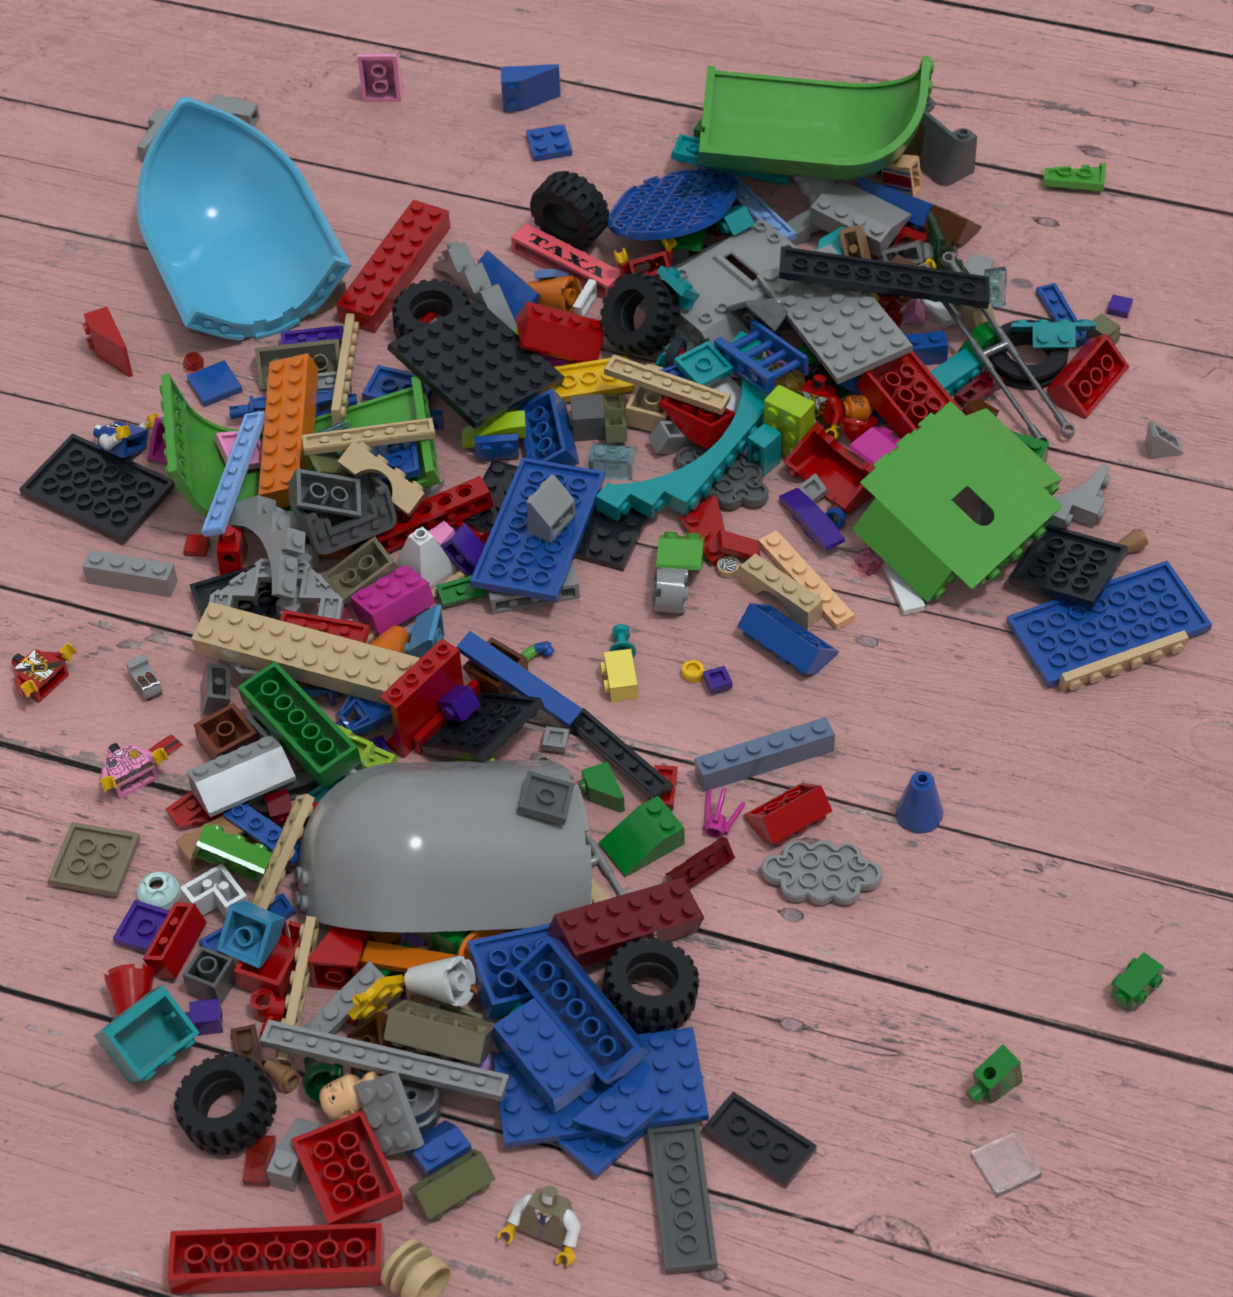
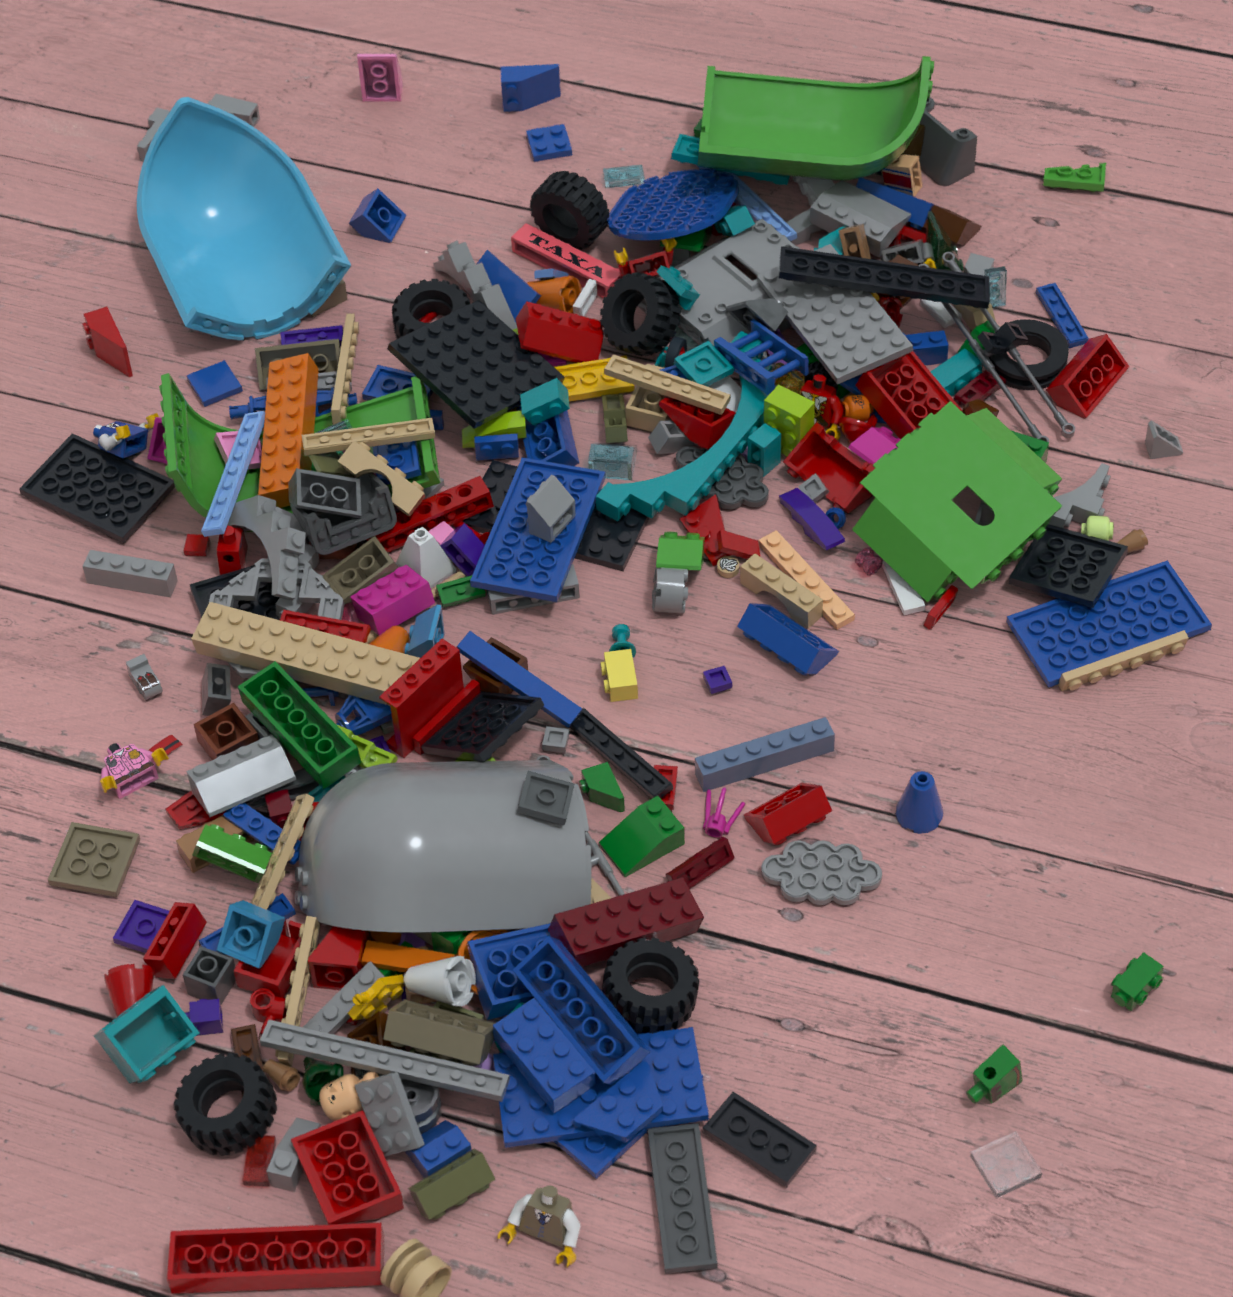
torso [11,643,77,703] -> none
light aqua piece [137,871,181,910] -> none
white brick [180,863,248,918] -> none
clear red plate [183,352,204,371] -> none
red brick [336,200,450,334] -> none
dark purple brick [438,685,480,722] -> none
arm [521,641,555,662] -> none
dark grey head [568,394,606,442] -> none
yellow tile [681,660,704,683] -> none
bright pink slope [904,299,926,324] -> none
teal bracket [1010,319,1097,349] -> none
olive brick [1086,313,1120,345] -> none
dark purple tile [1107,294,1133,318] -> none
none -> blue slope [348,188,406,243]
none -> teal brick [520,378,570,425]
none -> clear light blue plate [603,165,645,188]
none -> red tile [923,585,958,630]
none -> black slope [977,322,1028,355]
none -> yellowish green head [1081,516,1114,541]

